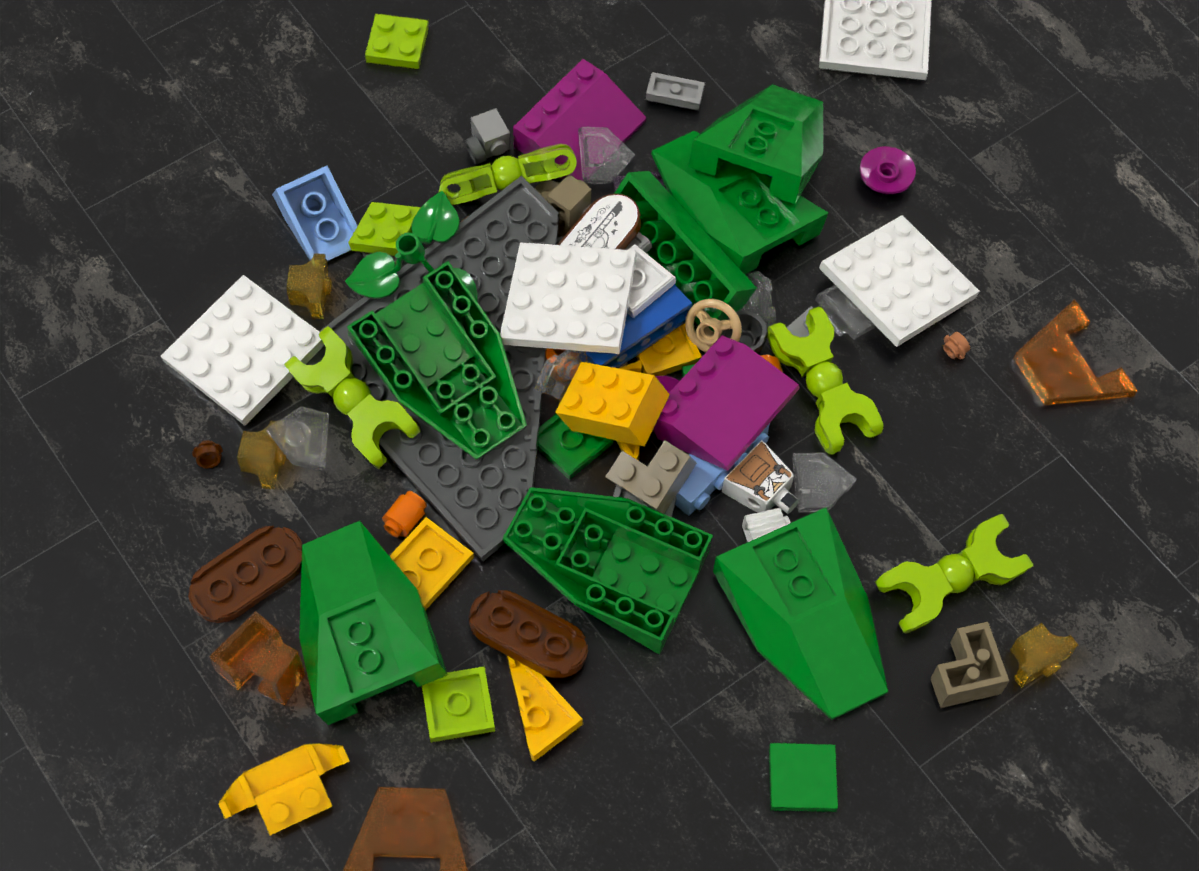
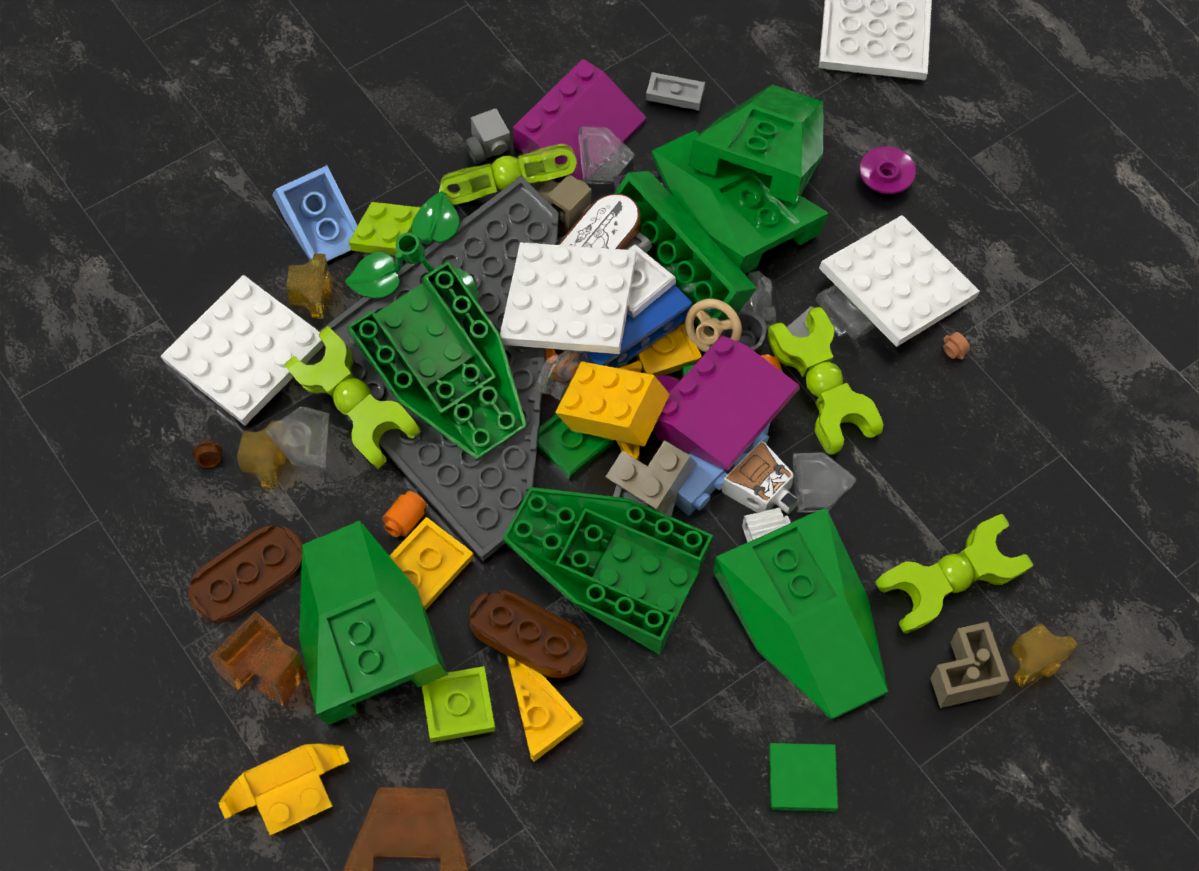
lime plate [365,14,429,69] -> none
clear orange wing [1013,299,1137,405] -> none

